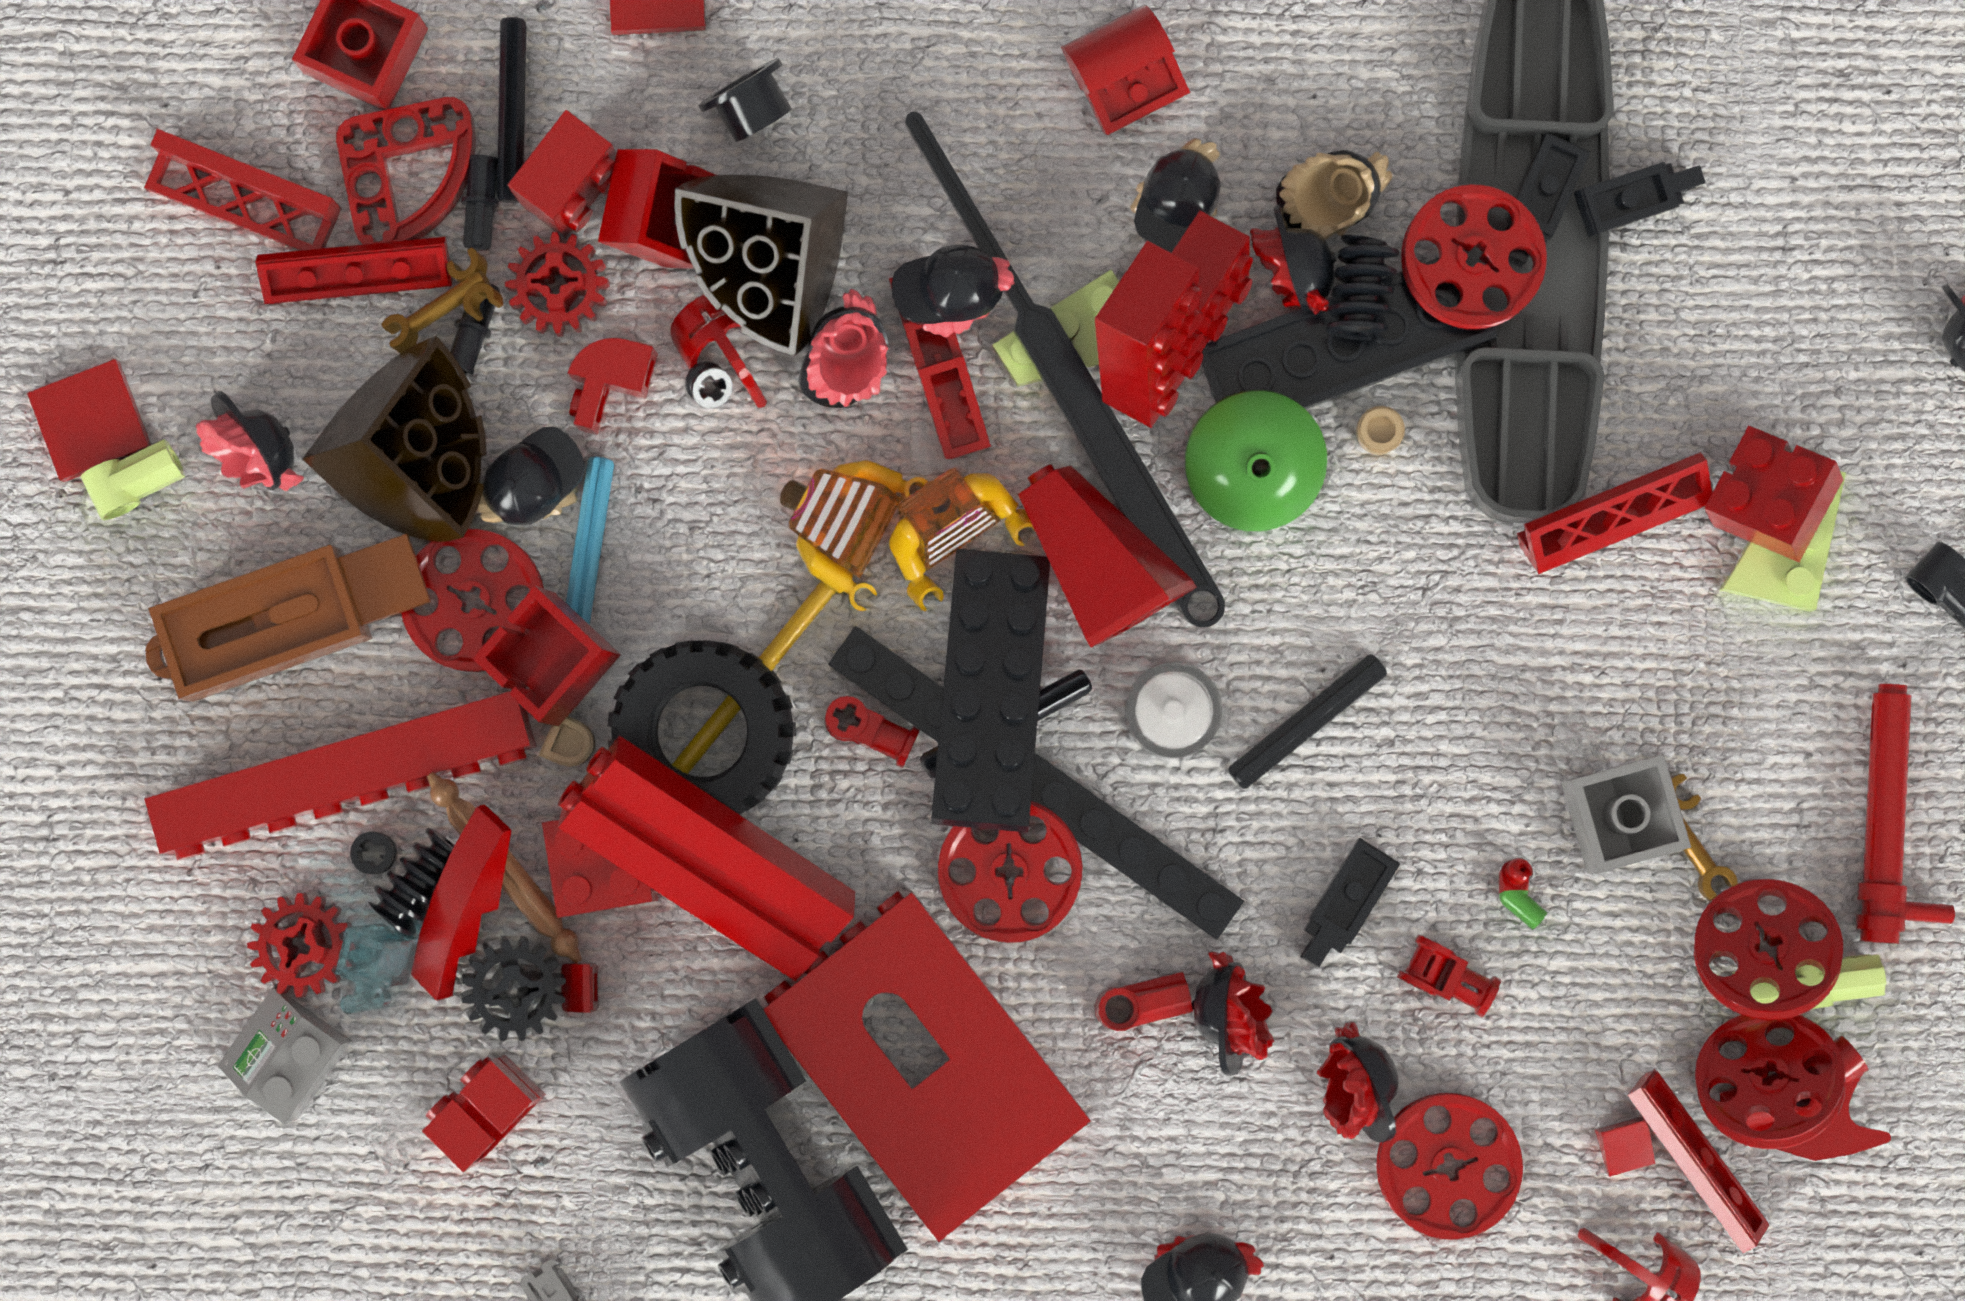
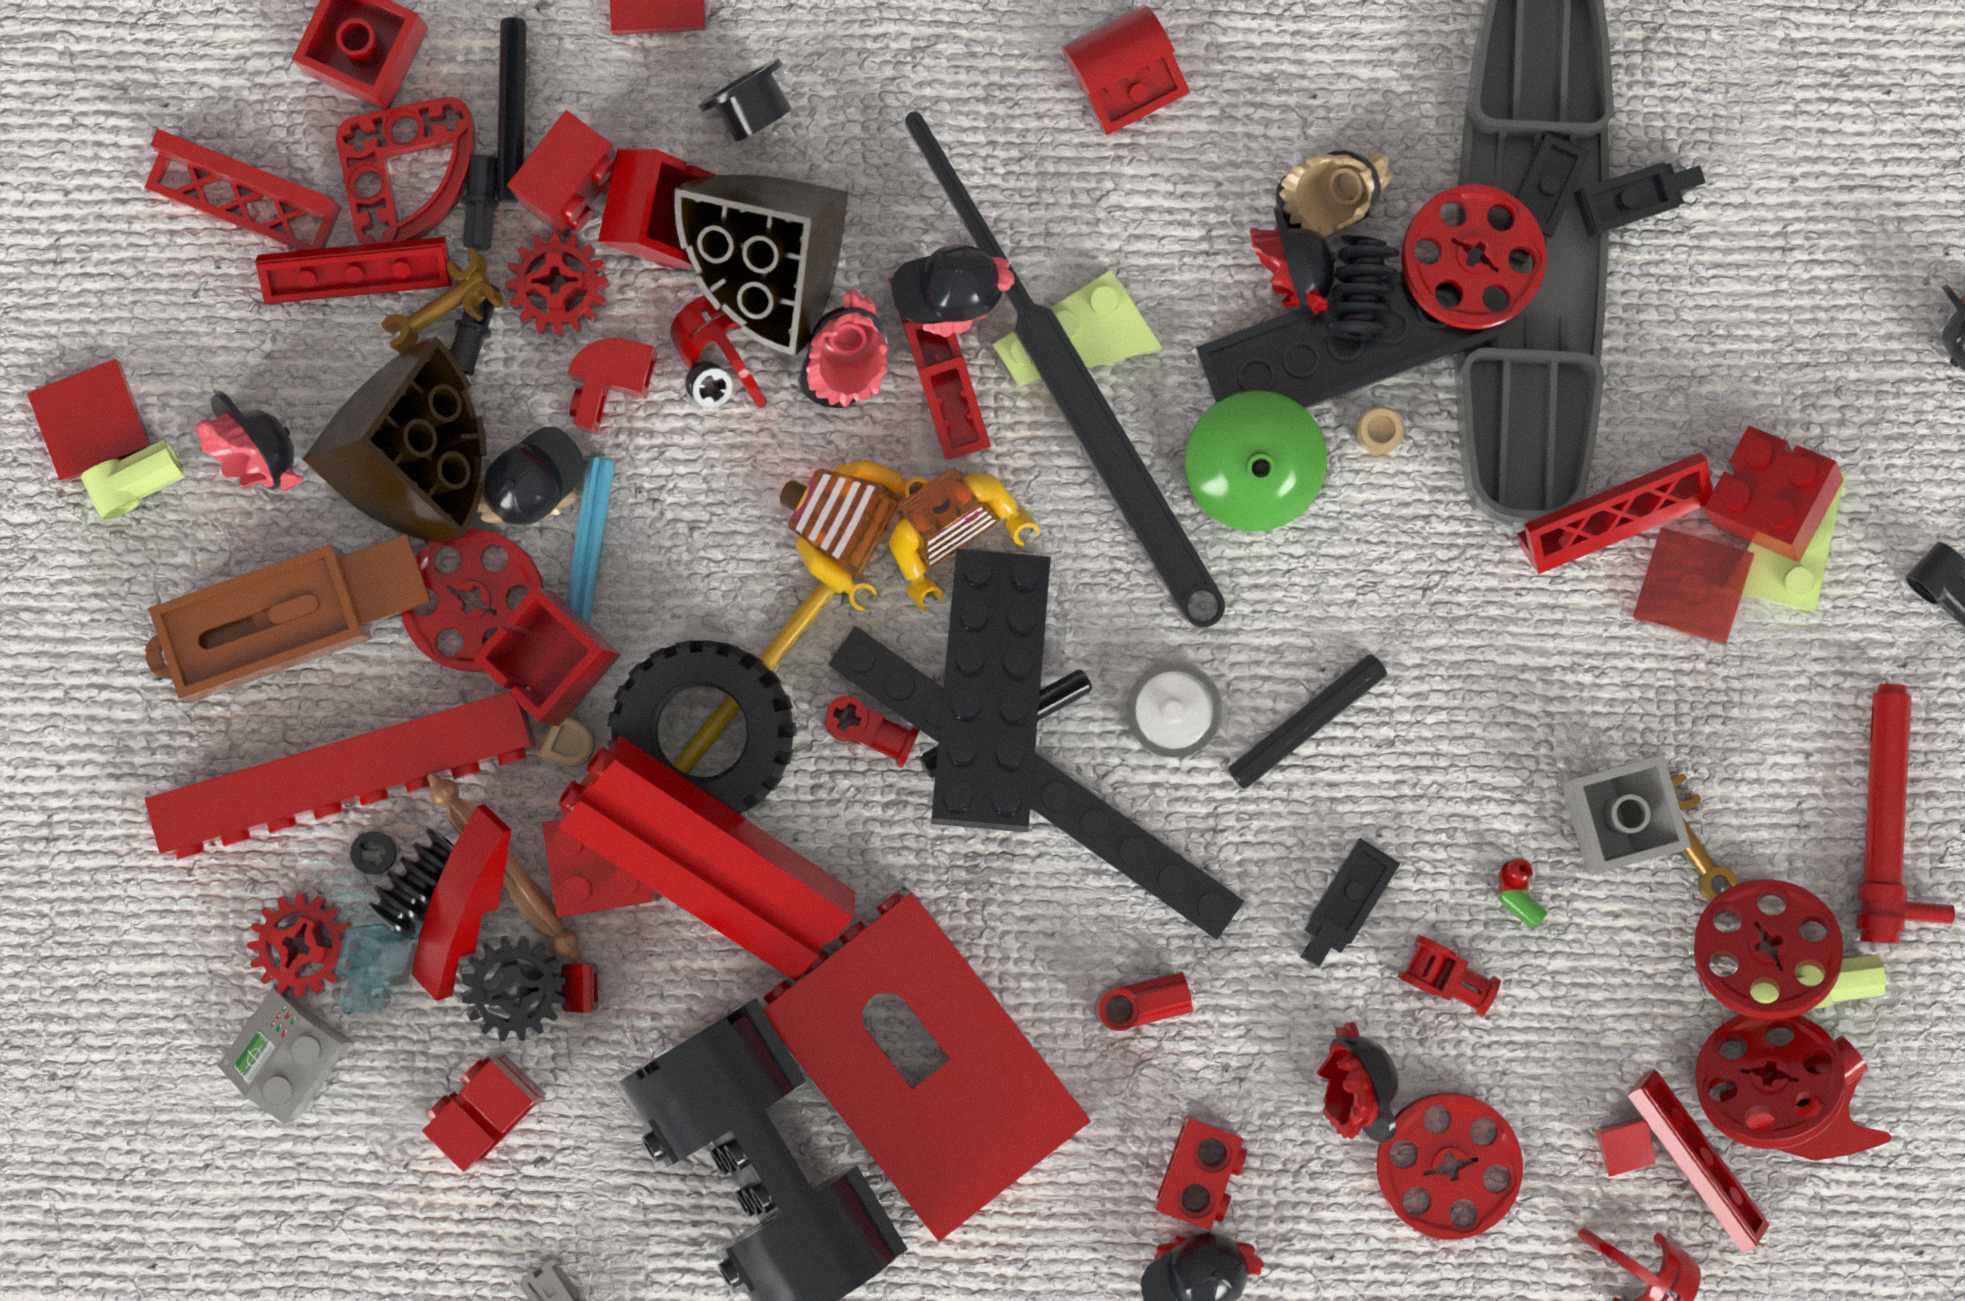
red wedge [938,801,1083,943] -> none
red slope [1018,464,1197,648] -> none
red piece [1095,211,1253,428] -> none
black hair [1130,138,1221,253] -> none
hair [1192,952,1275,1076] -> none
none -> red brick [1153,1115,1248,1230]
none -> clear red tile [1633,527,1755,646]

